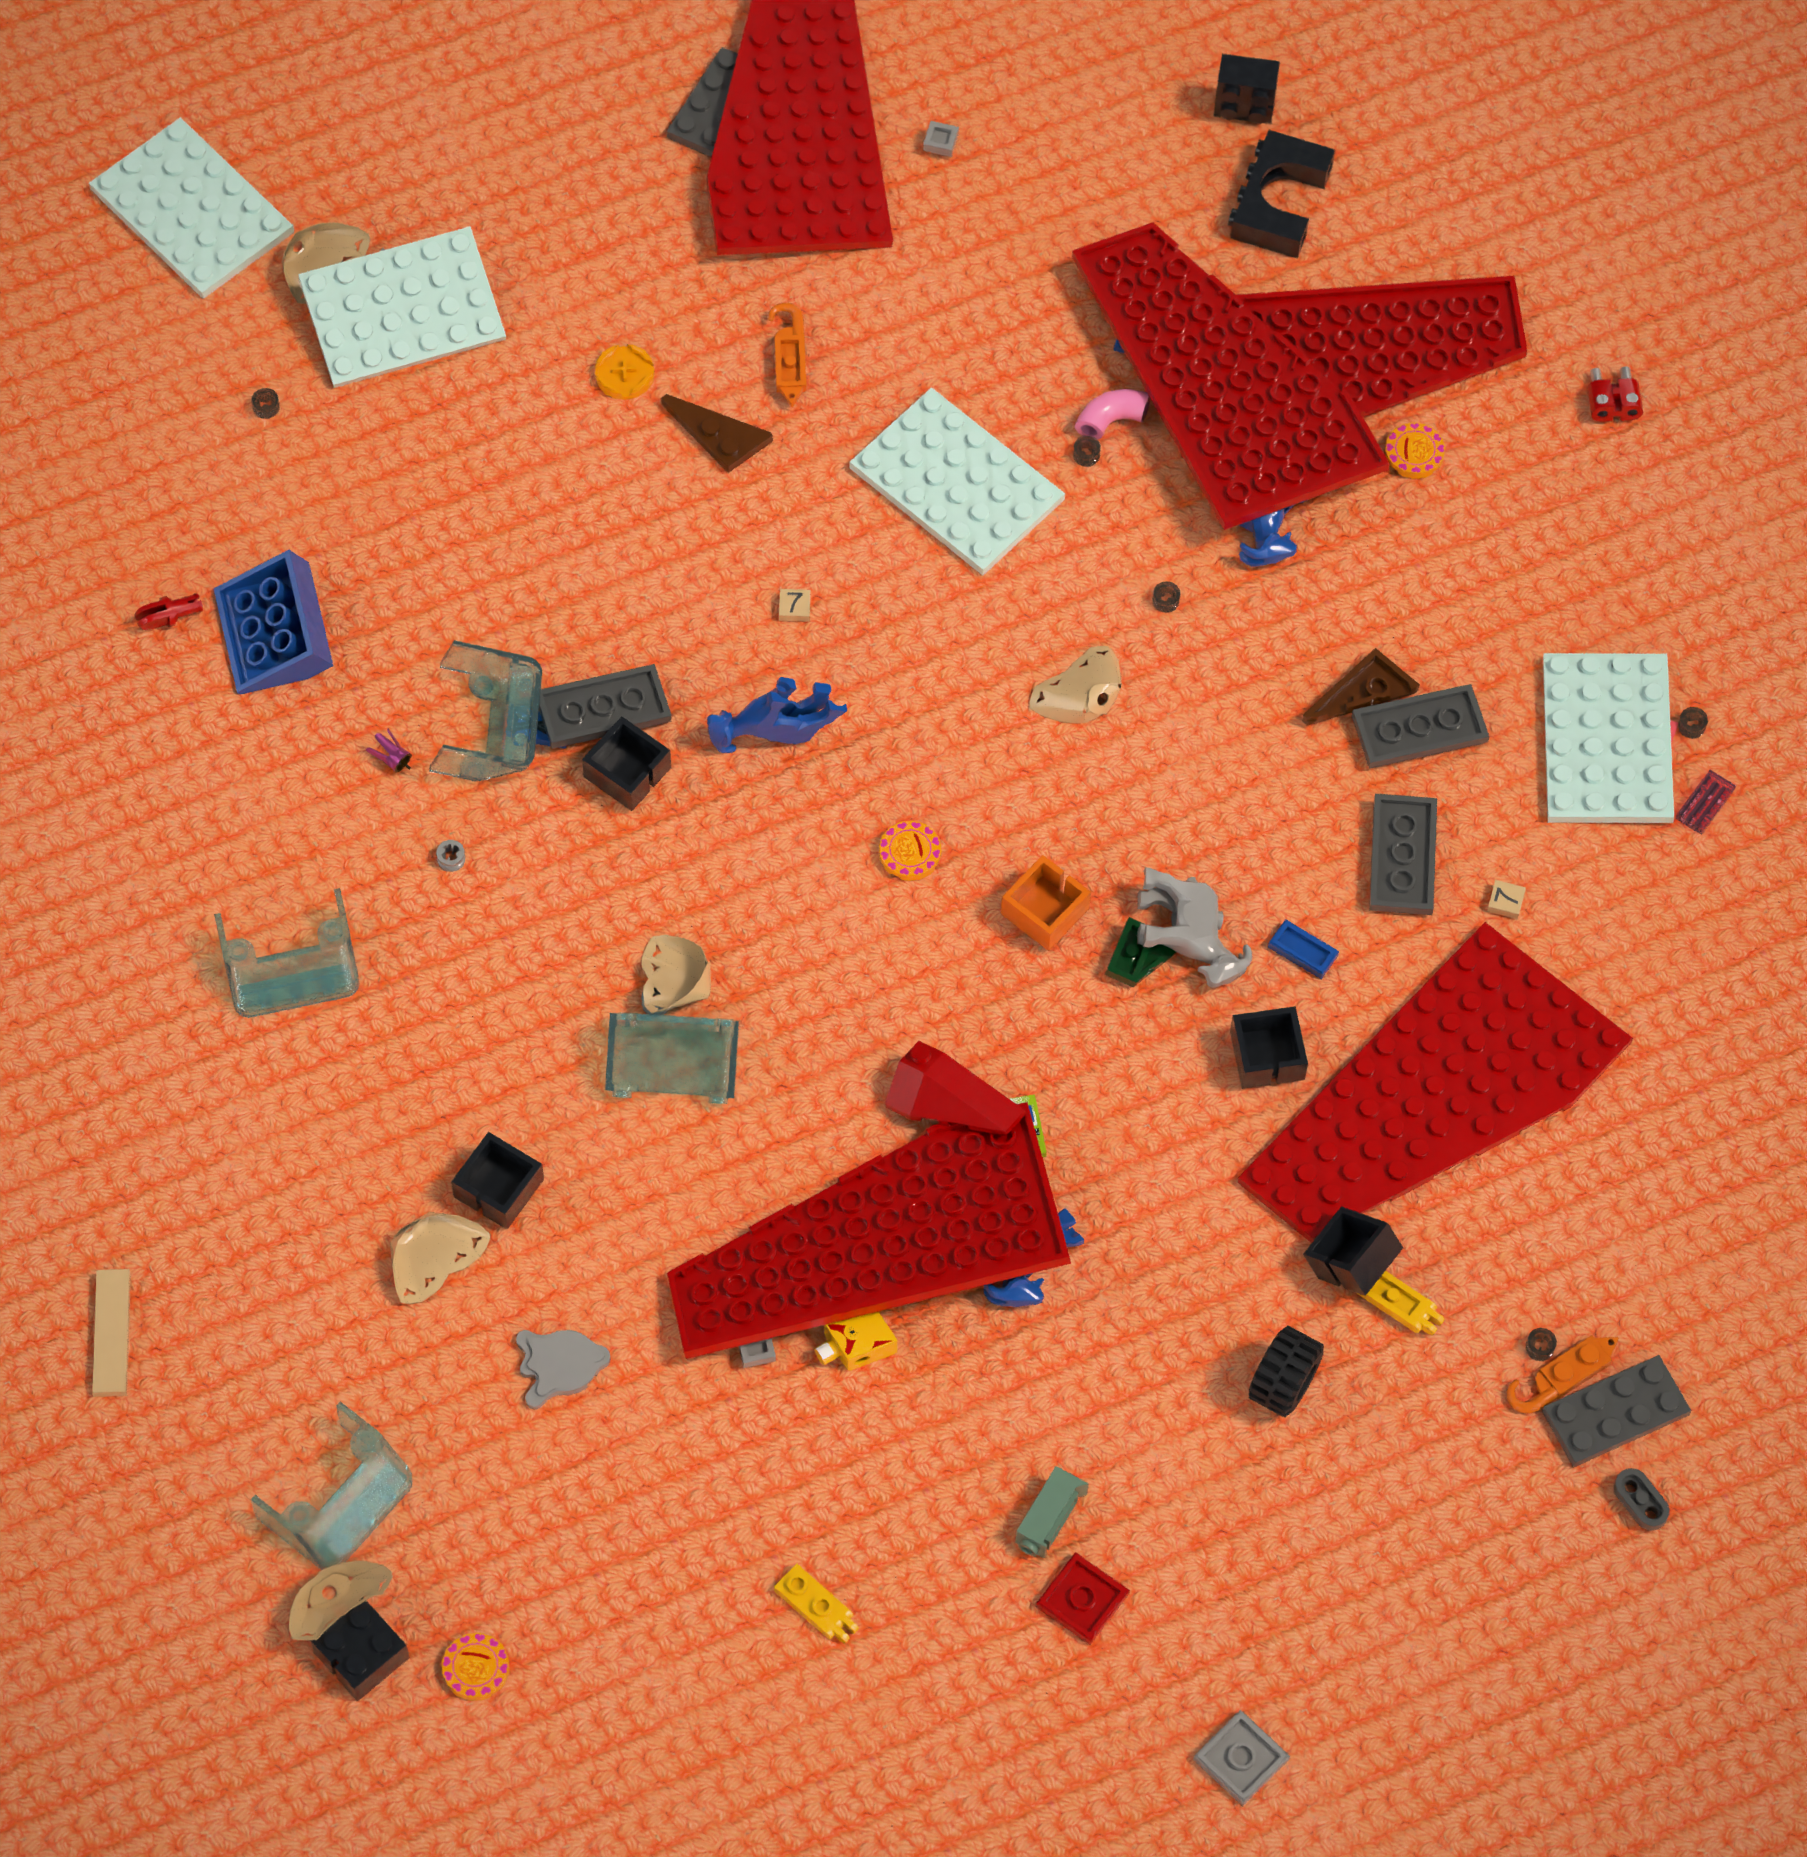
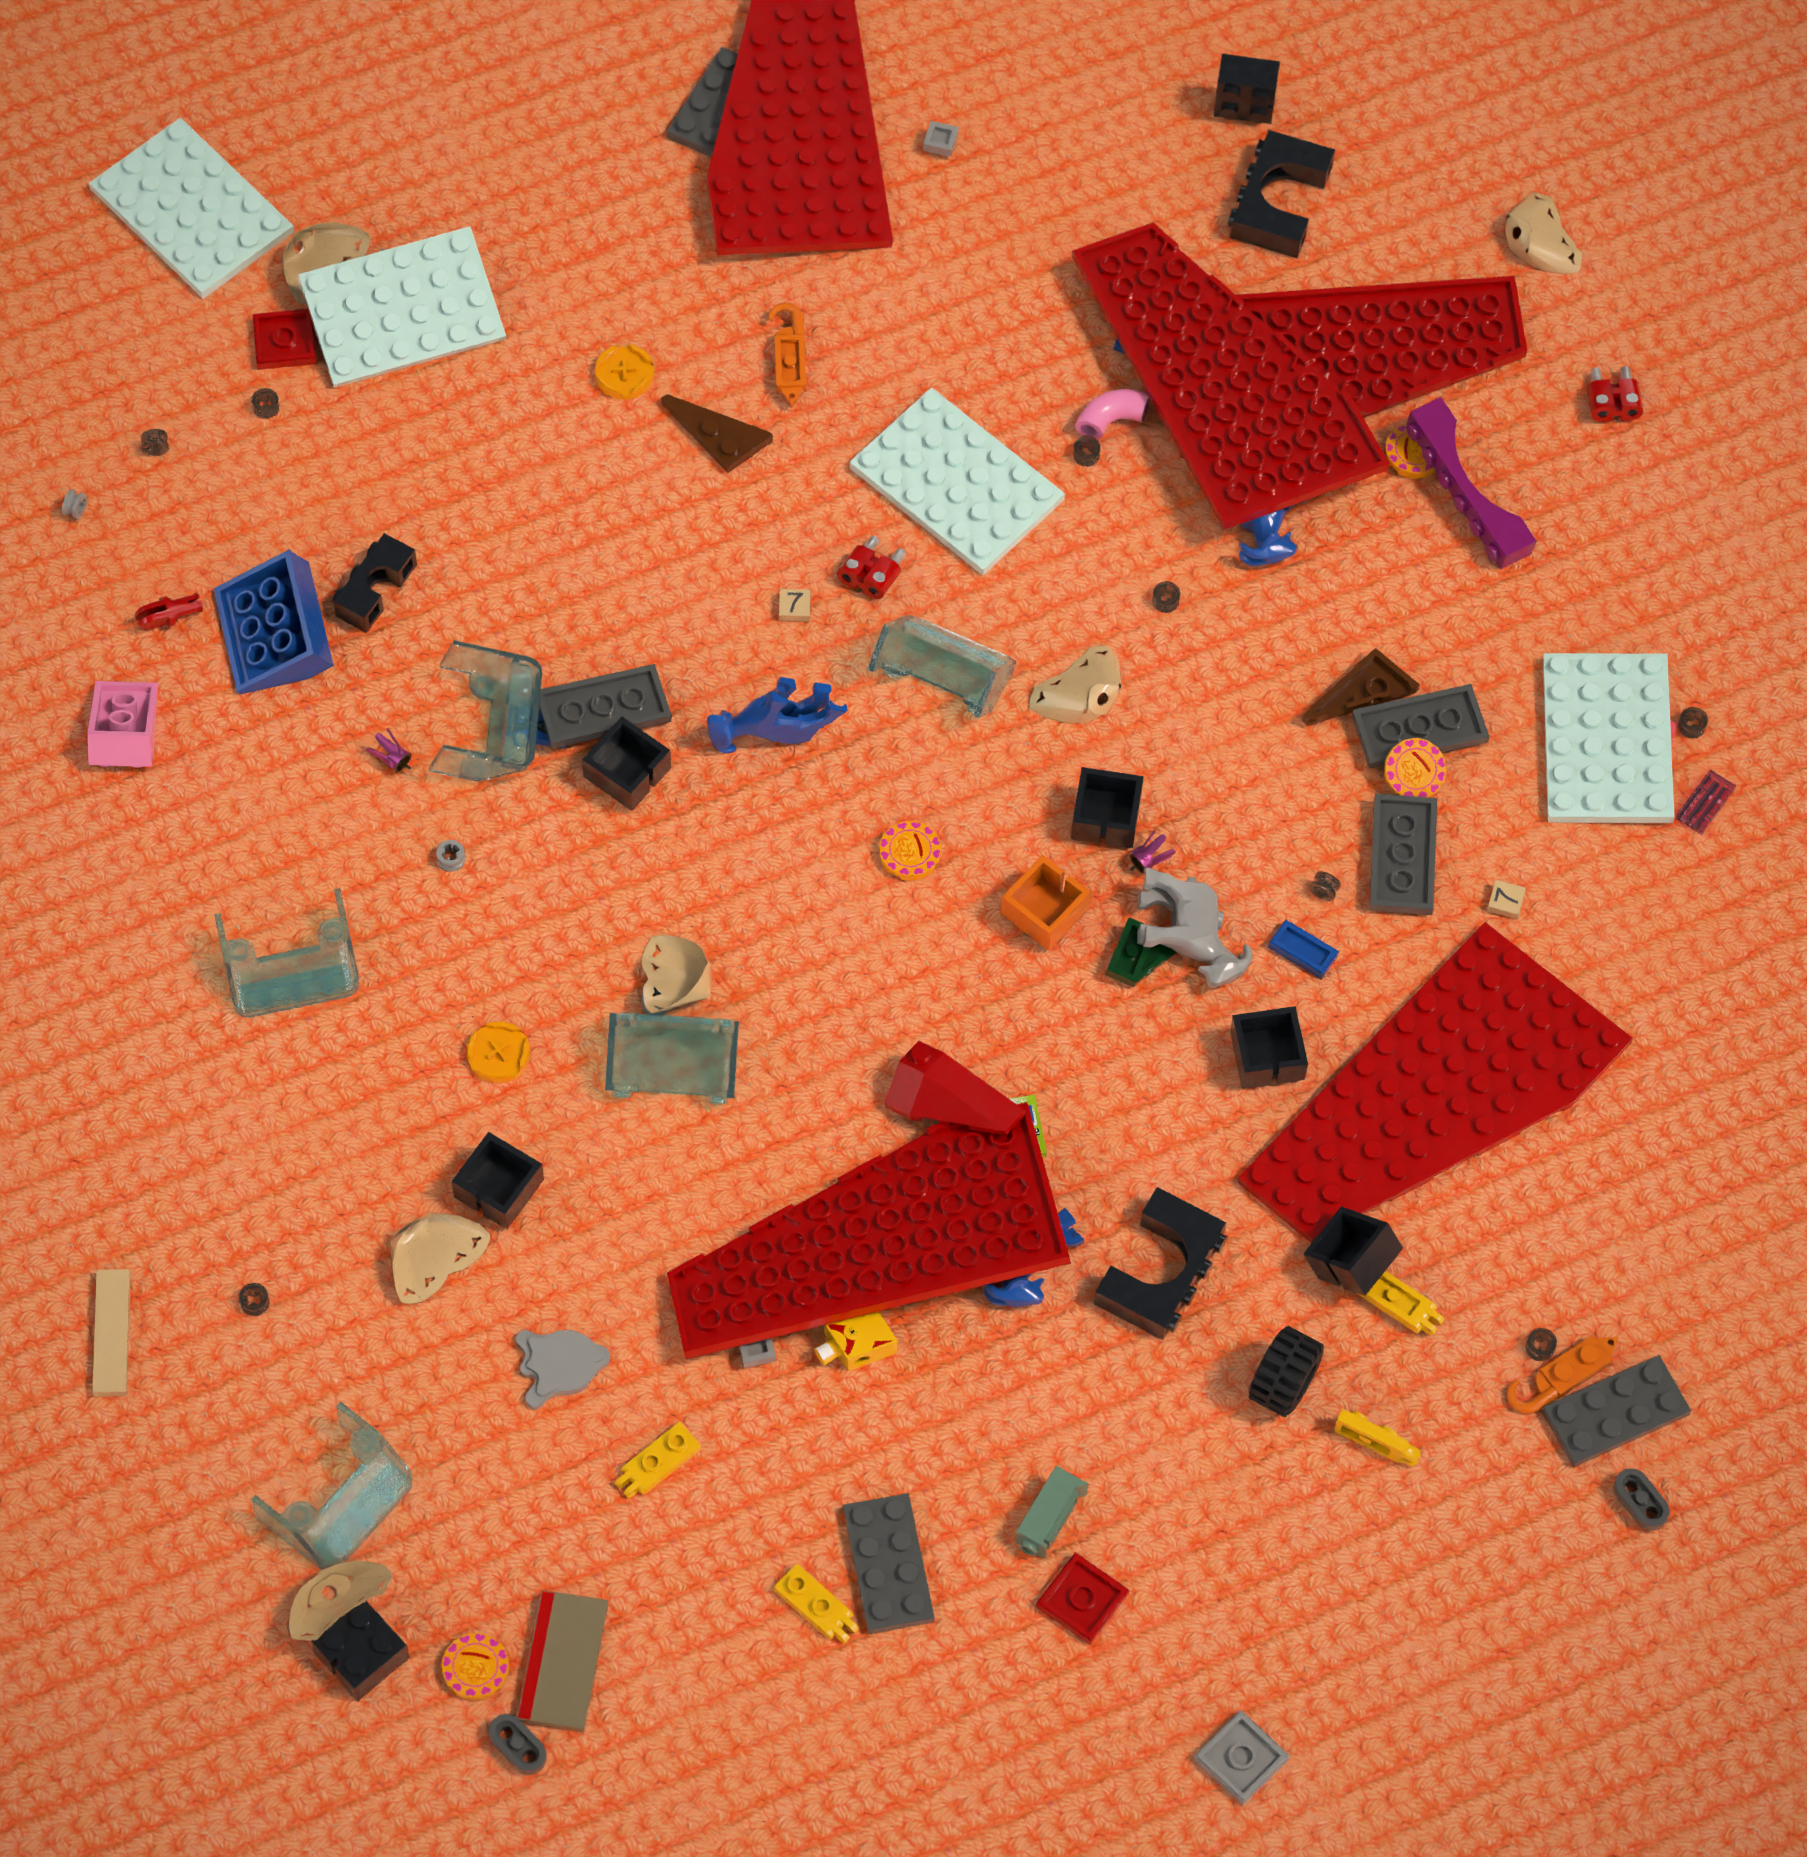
none -> light grey bush [62,489,87,519]
none -> bright pink slope [87,681,158,768]
none -> clear smoke bush [141,429,169,456]
none -> clear smoke bush [239,1283,270,1316]
none -> red tile [252,309,317,370]
none -> black arch [333,533,417,633]
none -> light orange tile [467,1021,530,1083]
none -> dark grey plate [489,1714,547,1775]
none -> dark tan tile [517,1590,609,1732]
none -> yellow hinge [615,1421,701,1498]
none -> red piece [837,536,906,599]
none -> dark grey plate [843,1493,935,1635]
none -> clear light blue windscreen [867,615,1017,718]
none -> black piece [1071,767,1144,848]
none -> black arch [1094,1187,1228,1340]
none -> flat silver piece [1130,829,1176,874]
none -> clear smoke bush [1309,871,1341,901]
none -> yellow hinge [1334,1409,1421,1467]
none -> light orange tile [1384,738,1447,797]
none -> magenta arch [1406,397,1537,569]
none -> tan piece [1505,193,1582,274]

